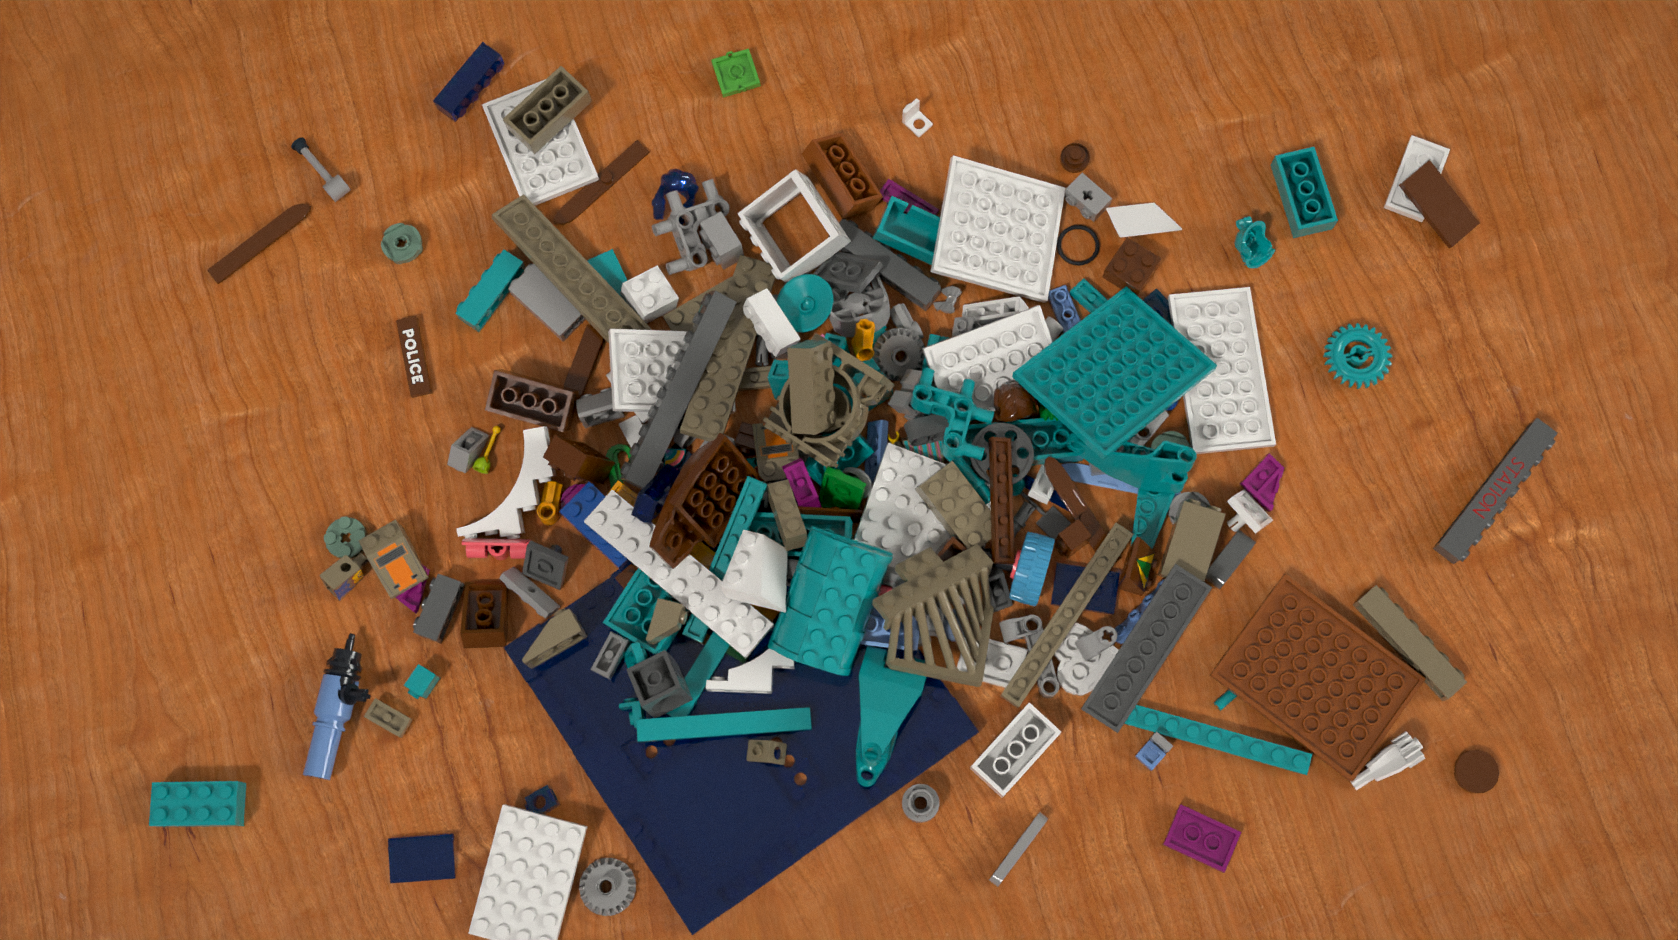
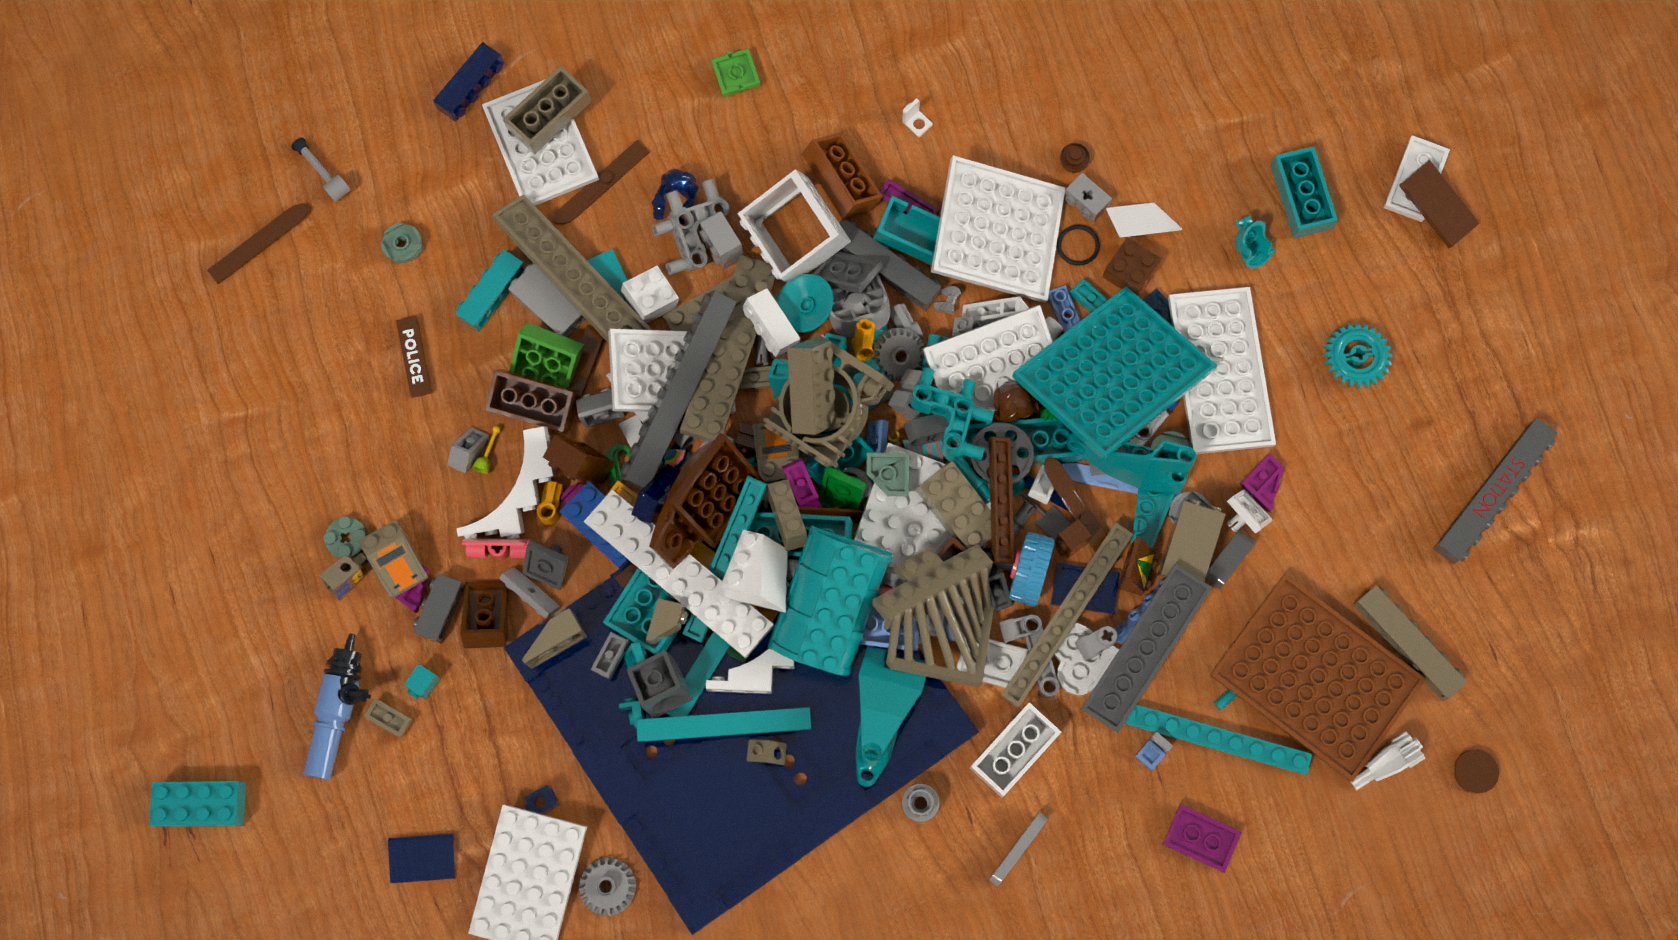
none -> bright green wedge [509,323,584,387]
none -> sand green plate [866,453,910,497]

